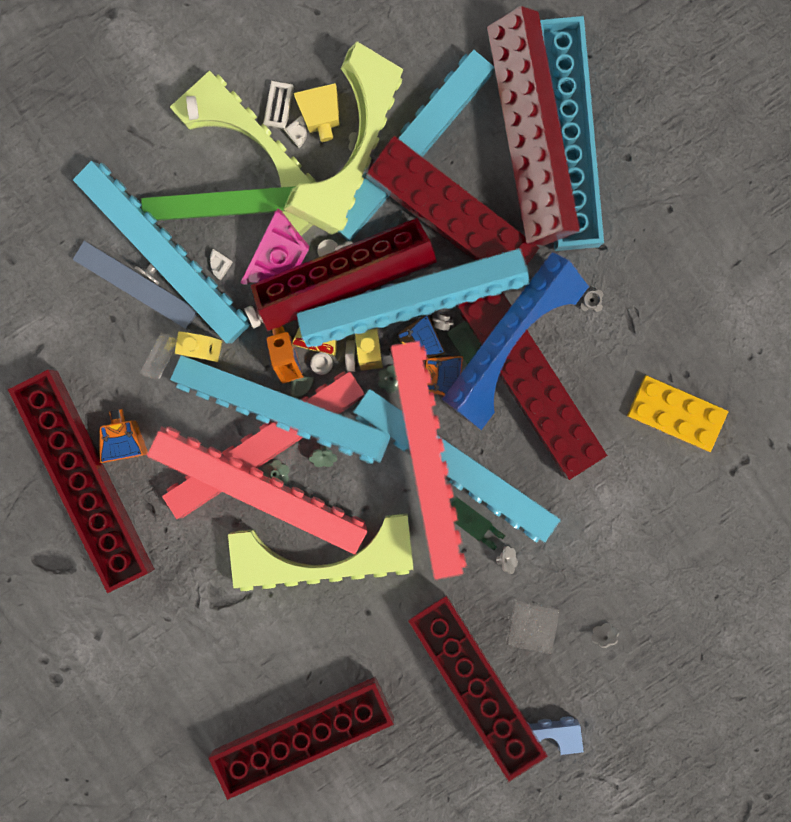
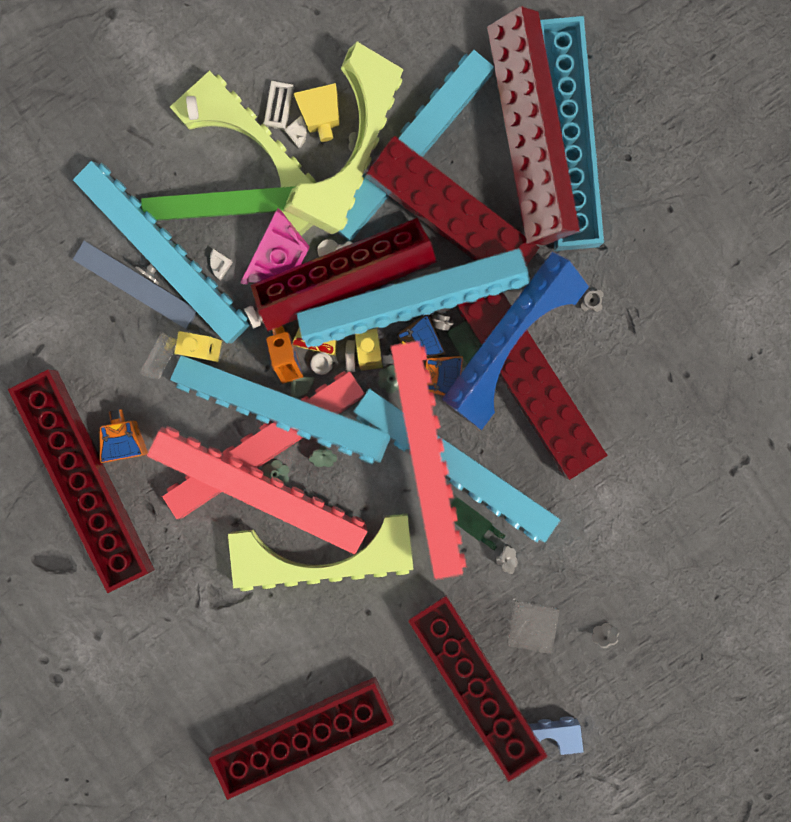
yellow plate [627,375,729,452] -> none

